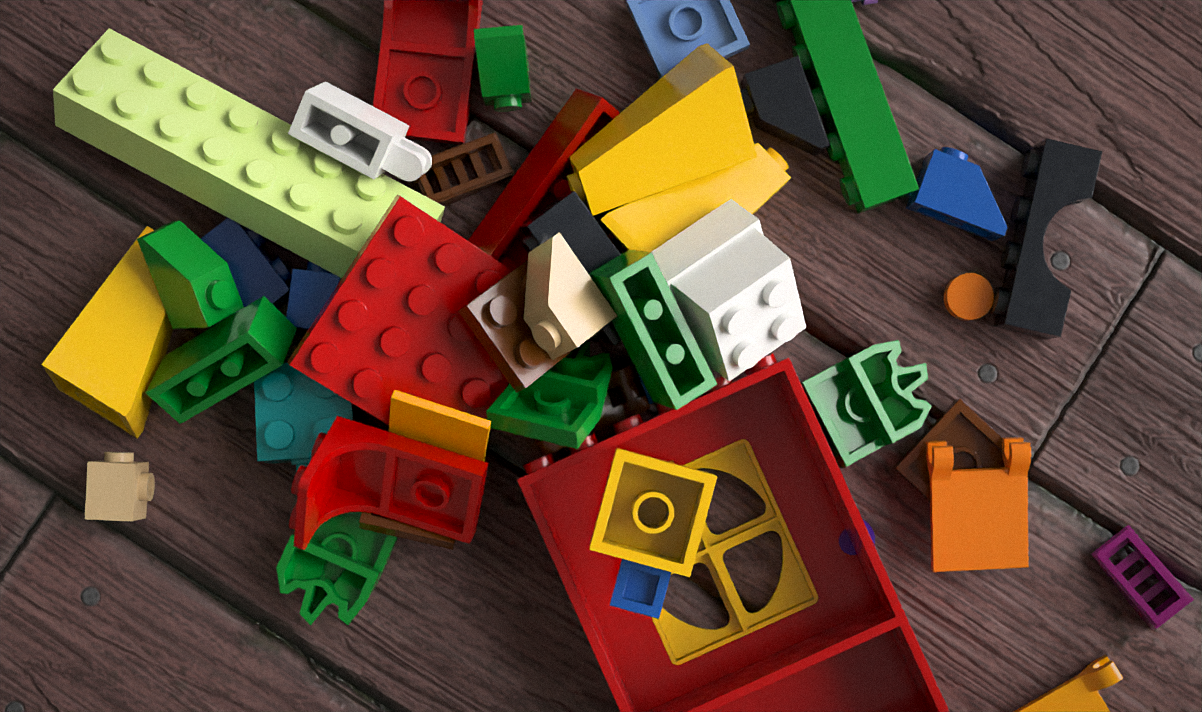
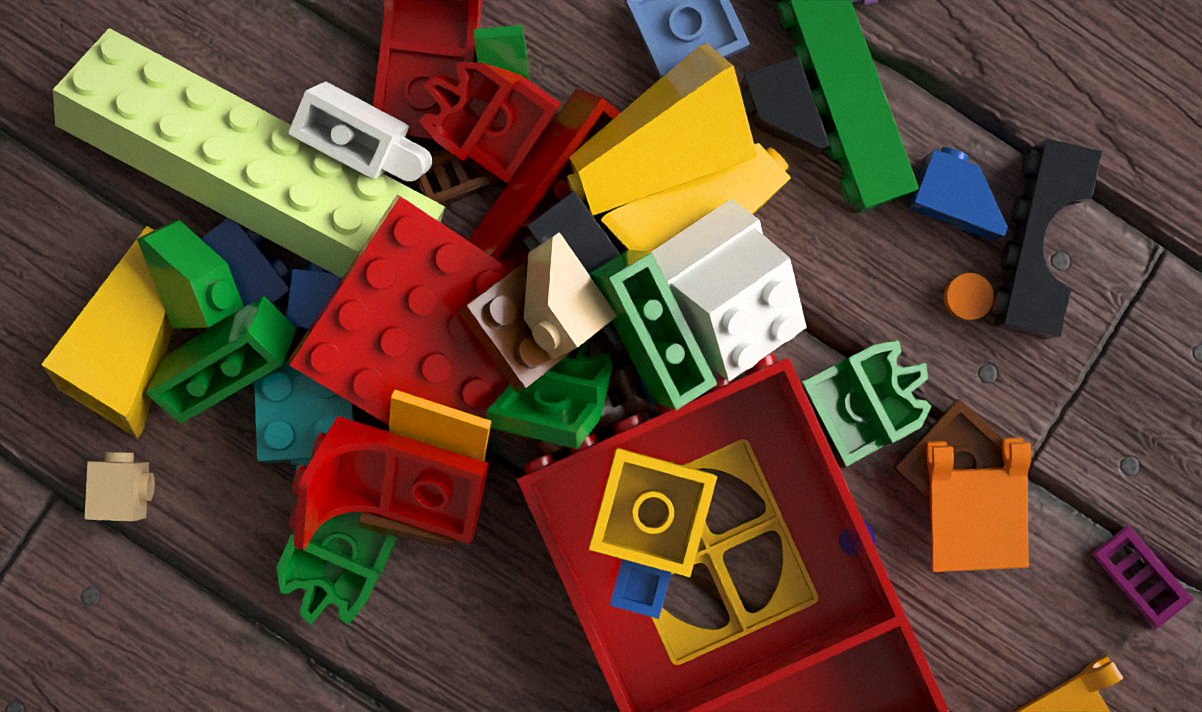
none -> red plate [418,61,562,184]

